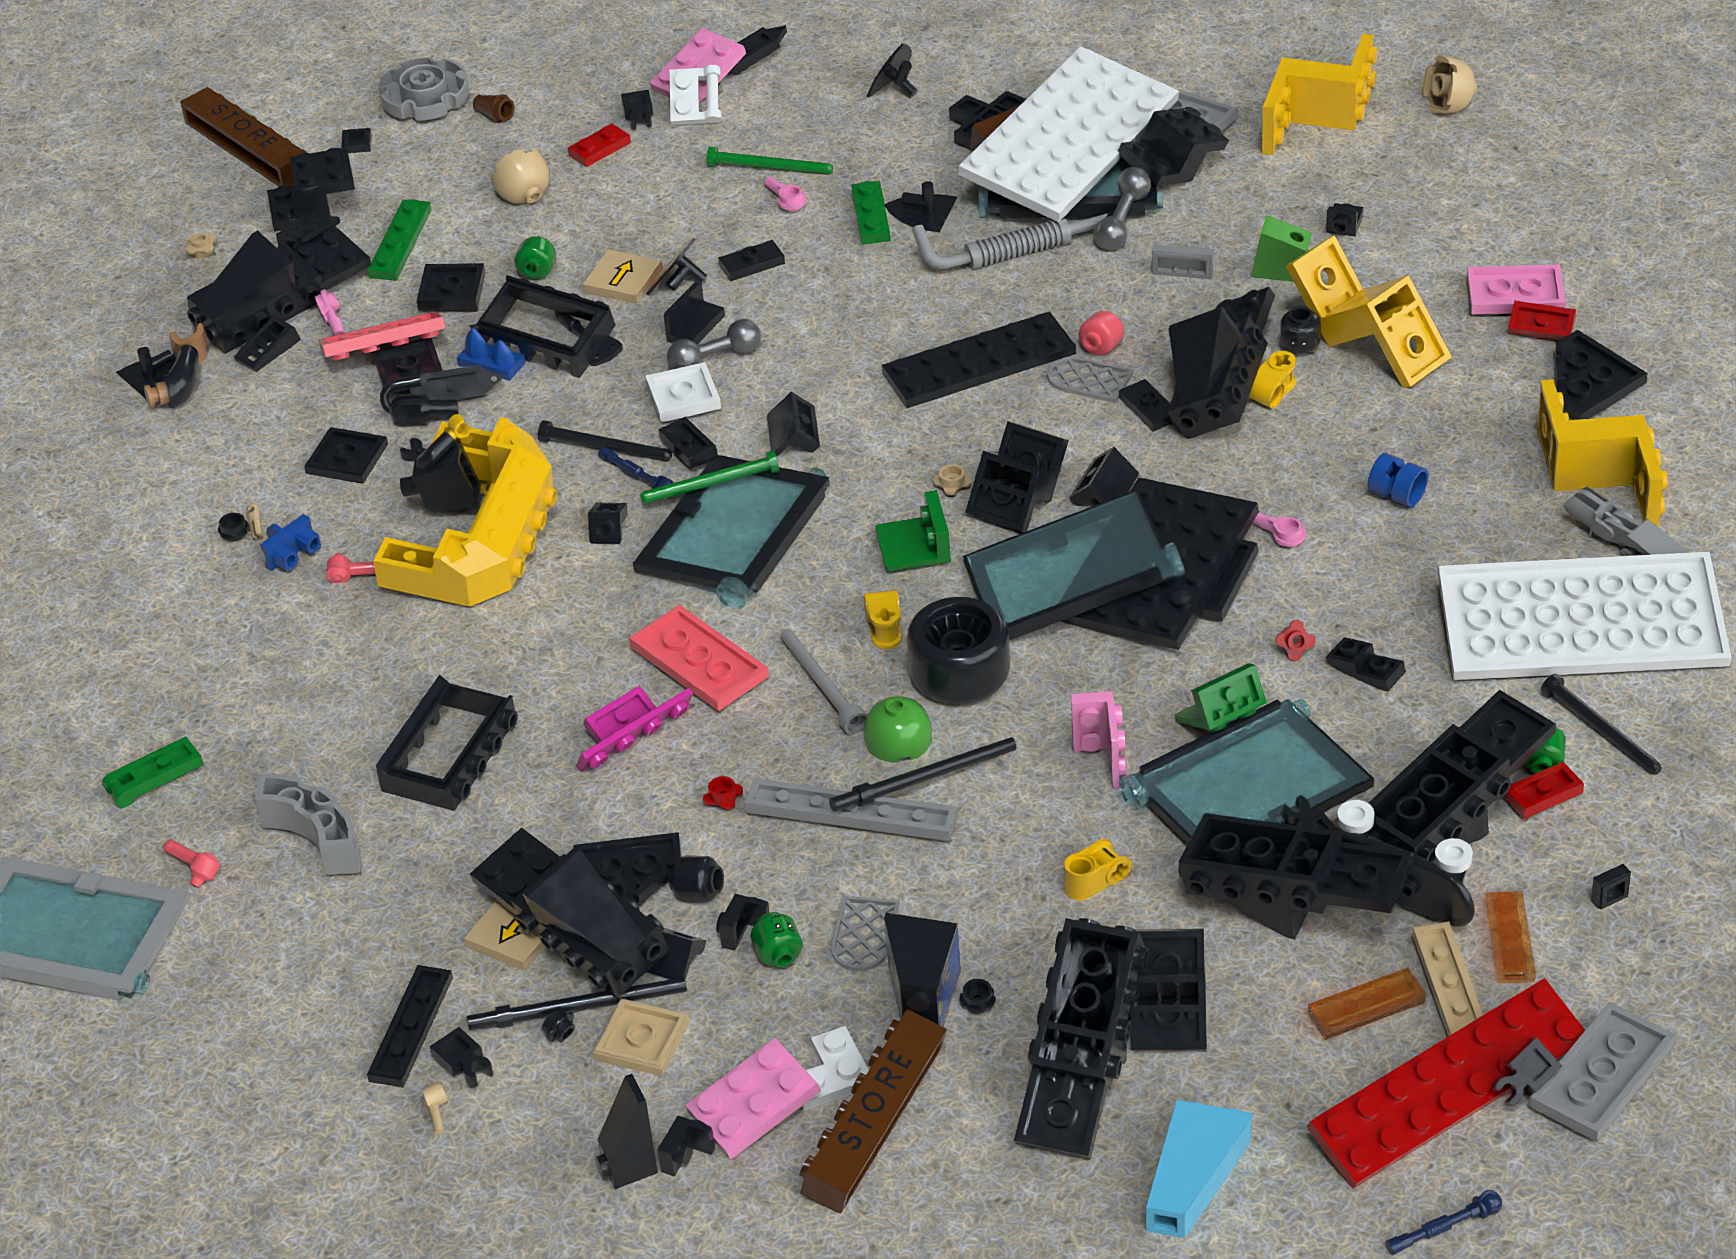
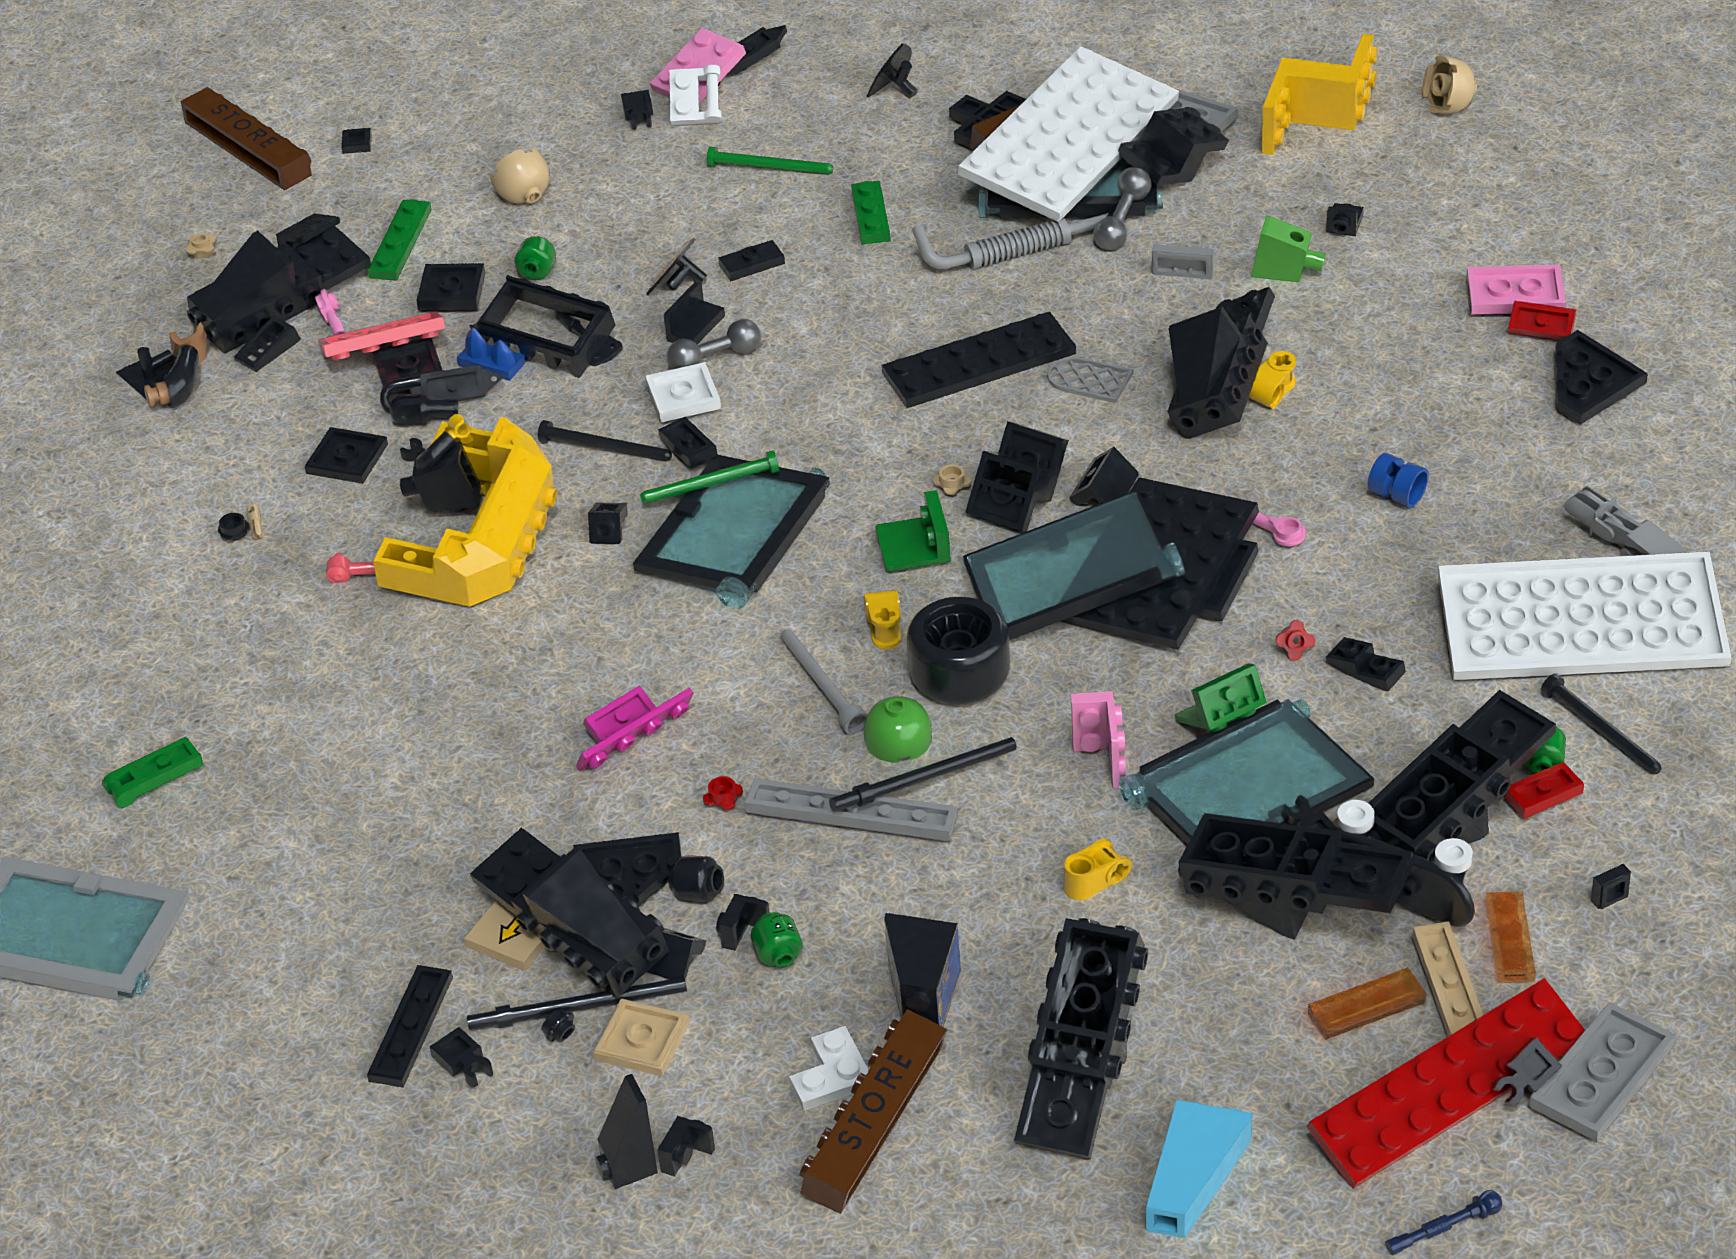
coral piece [164,839,221,887] -> none
light grey brick [255,774,361,875] -> none
blue hips [260,514,321,571] -> none
black bracket [267,147,355,232] -> none
black window [376,674,518,811] -> none
light grey piece [378,57,469,121] -> none
tan hand [422,1082,448,1135] -> none
reddish brown cone [473,94,515,122] -> none
red plate [568,123,631,167] -> none
tan tile [582,249,663,304] -> none
dark blue piece [598,447,674,499] -> none
coral plate [629,605,769,711] -> none
bright pink plate [685,1038,821,1159] -> none
bright pink plate [765,176,807,211] -> none
black panel [767,392,820,456] -> none
light grey window [831,896,900,972] -> none
black shield [885,181,957,233] -> none
black plate [959,979,996,1013] -> none
coral head [1078,310,1124,356] -> none
black plate [1119,379,1173,432] -> none
black bracket [1130,928,1207,1050] -> none
black head [1280,306,1321,353] -> none
yellow bracket [1286,235,1452,388] -> none
yellow bracket [1537,379,1668,526] -> none

